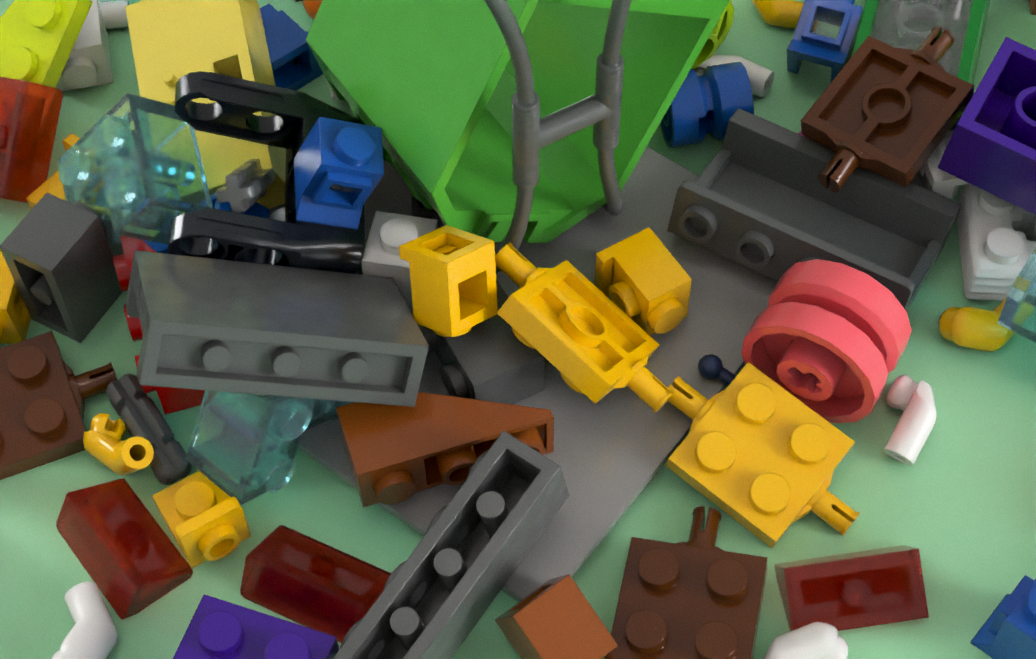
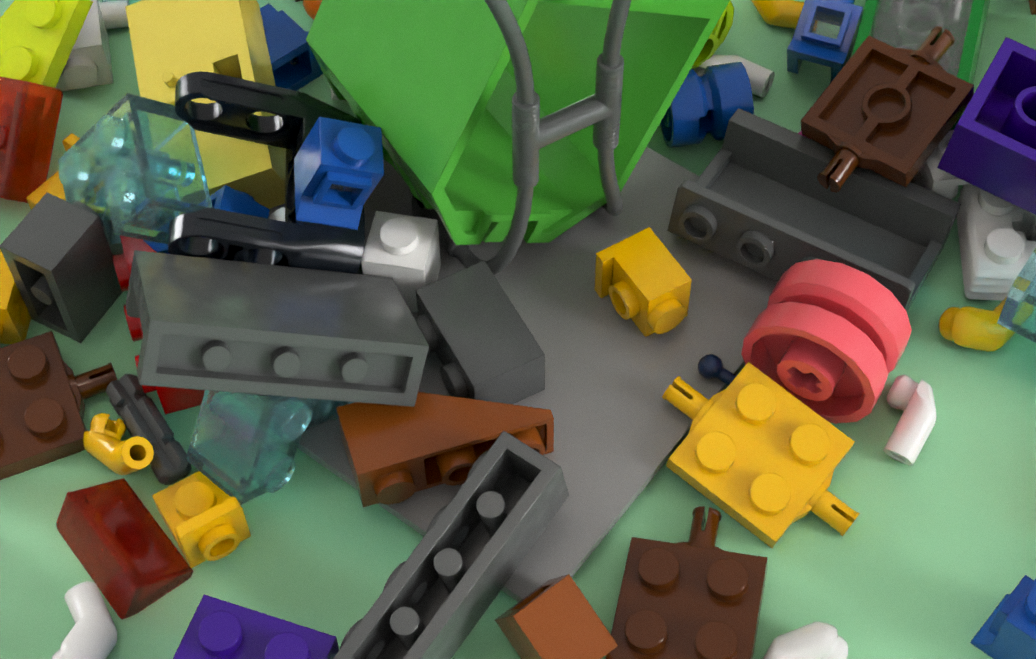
dark grey axle [216,159,275,213] -> none
clear red slope [240,525,392,643] -> none
yellow brick [399,225,498,337] -> none
yellow plate [495,242,674,413] -> none
clear red slope [774,545,929,631] -> none

